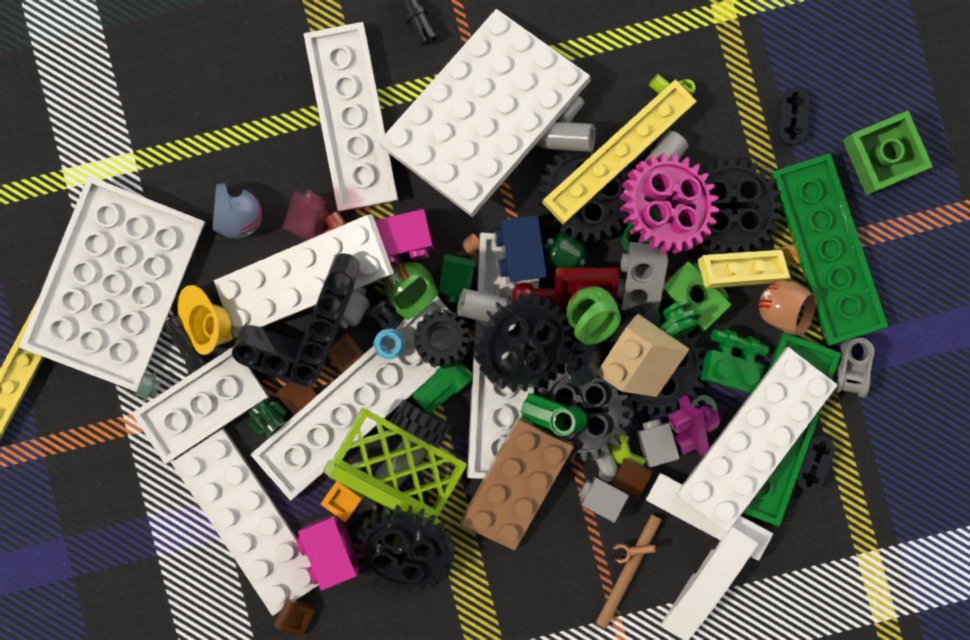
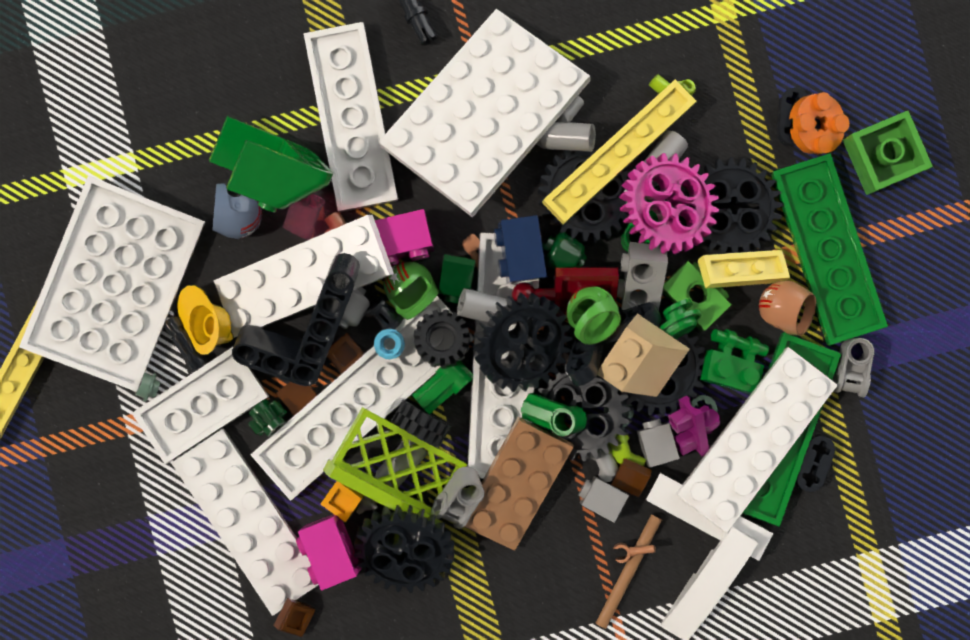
none -> green windscreen [209,116,334,212]
none -> light grey piece [431,467,484,529]
none -> orange plate [790,92,850,155]

